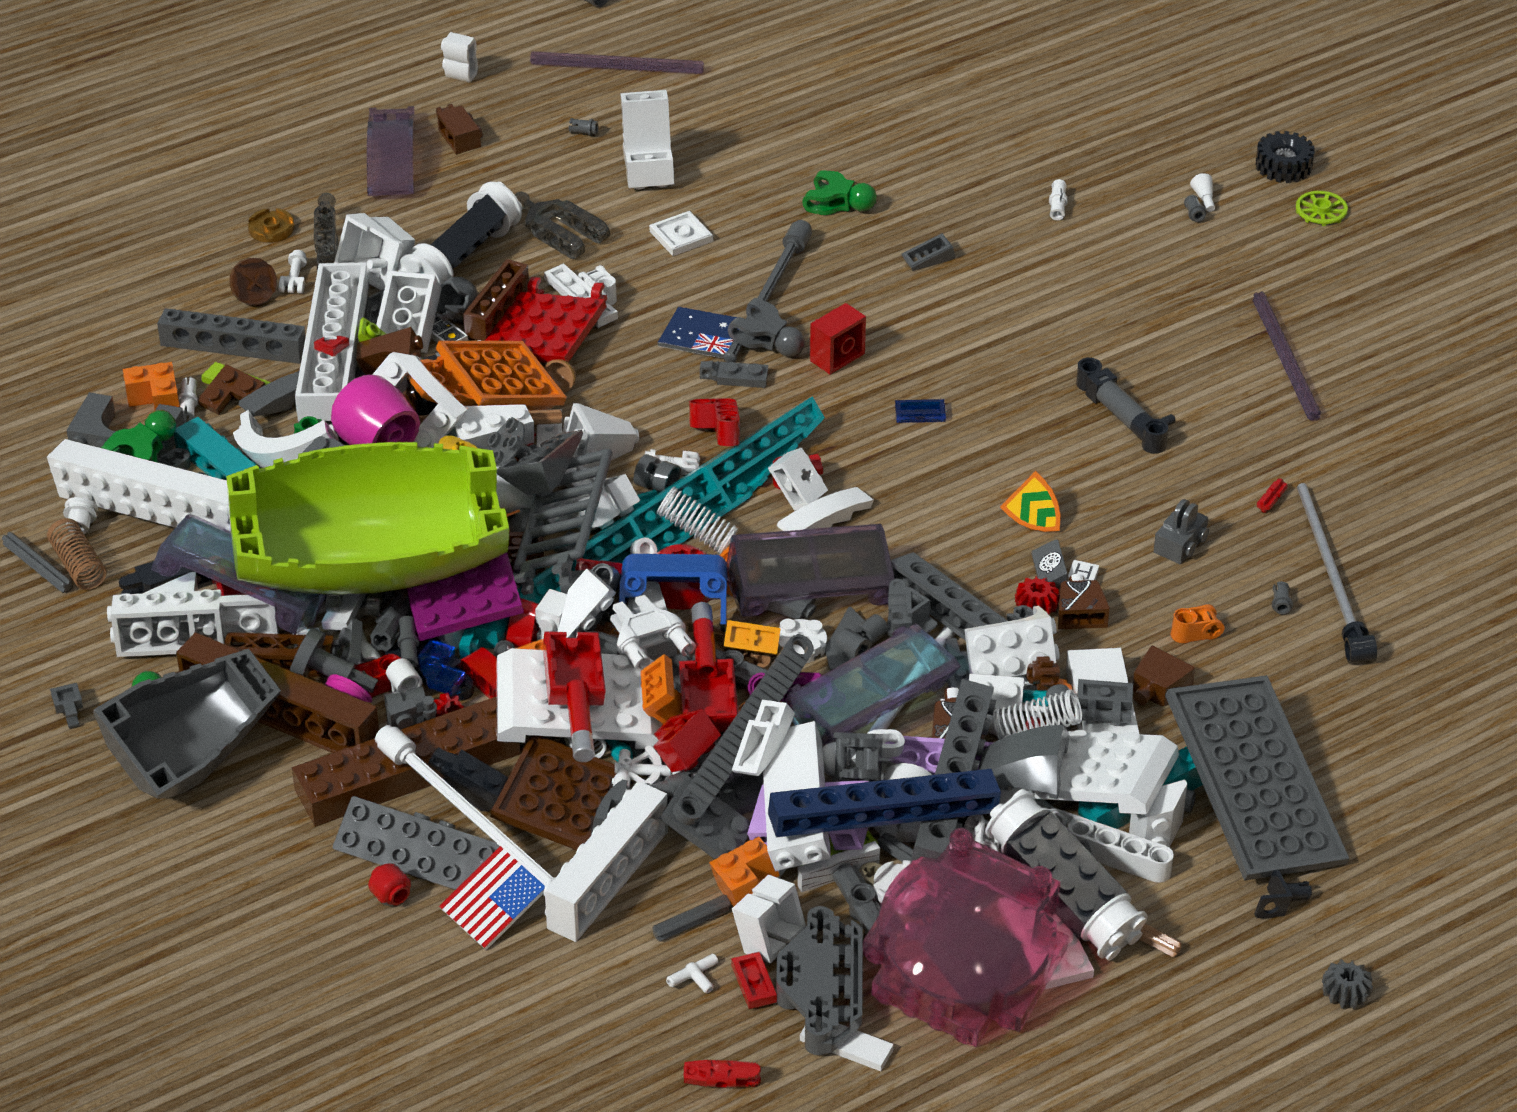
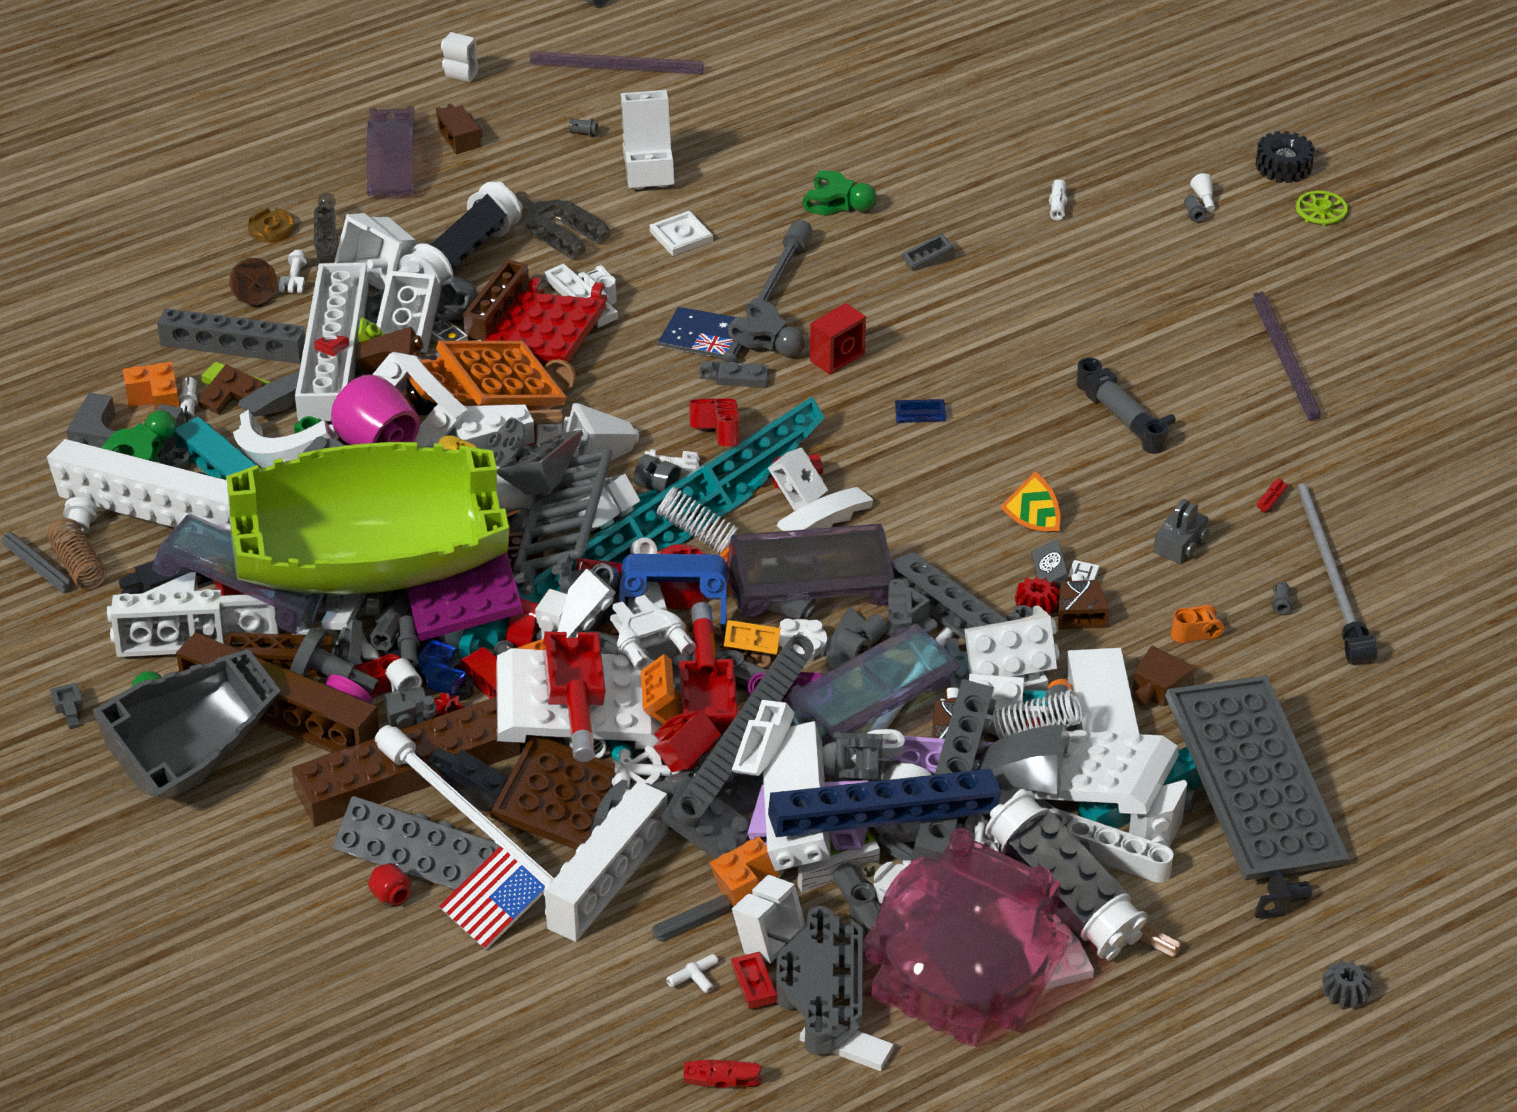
reddish brown gear [1027,656,1060,690] -> none
dark grey plate [1077,679,1133,726] -> none

